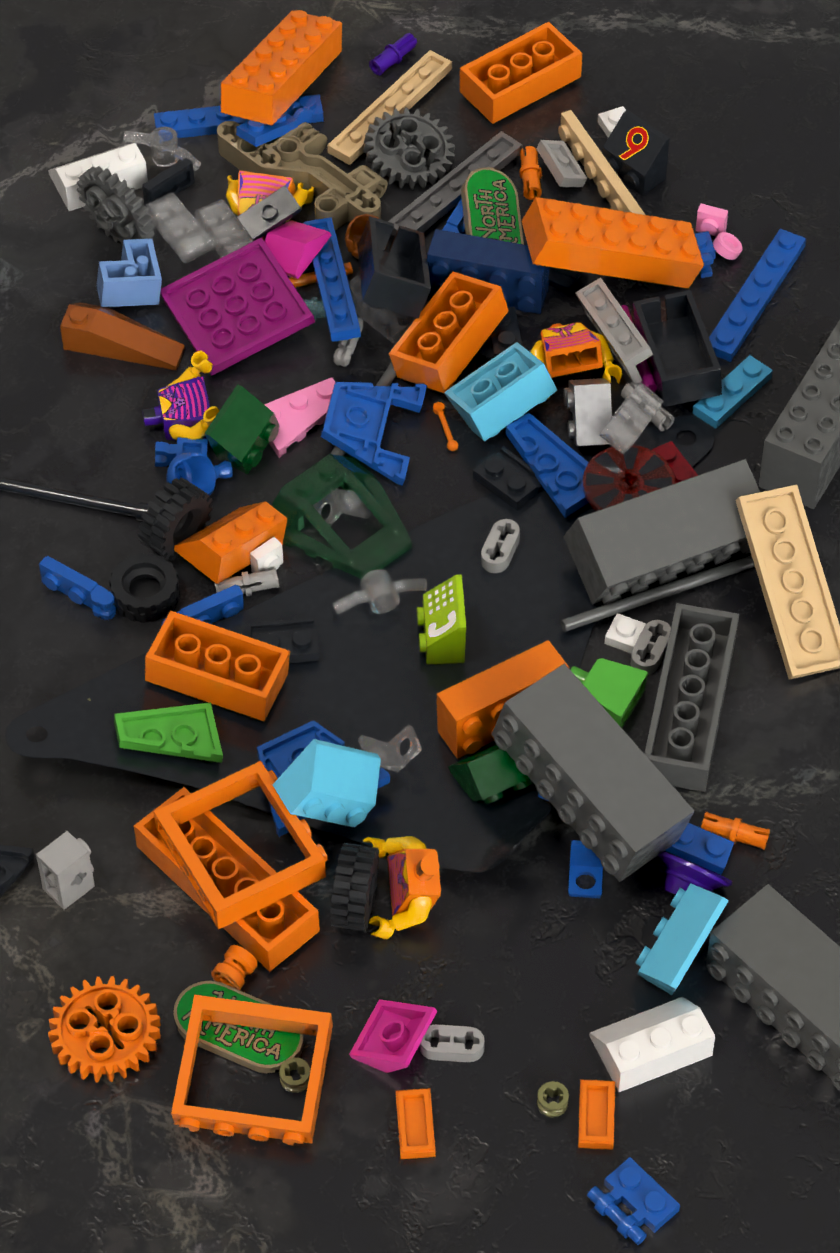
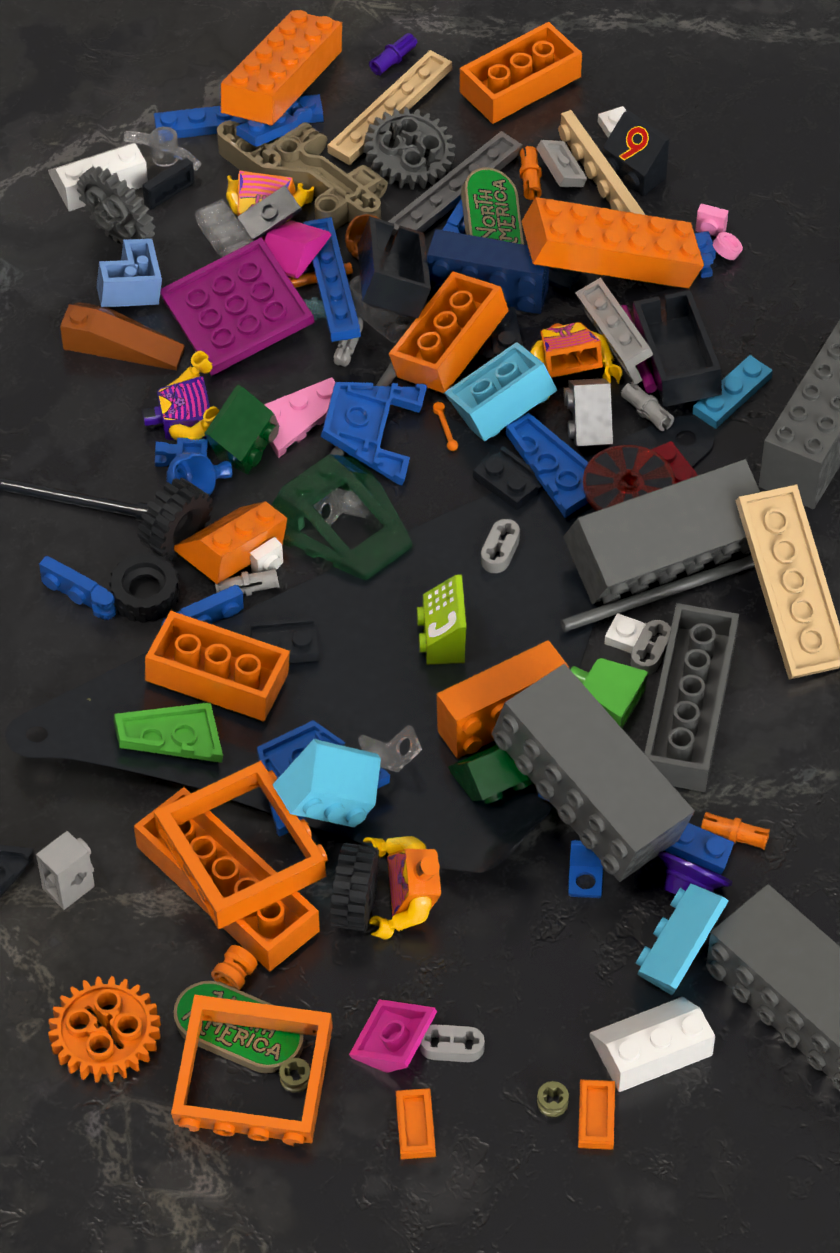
clear beam [146,192,212,263] -> none
clear piece [333,569,427,614] -> none
blue plate [587,1157,680,1245] -> none
clear beam [599,382,664,455] -> none
blue plate [709,229,806,362] -> none

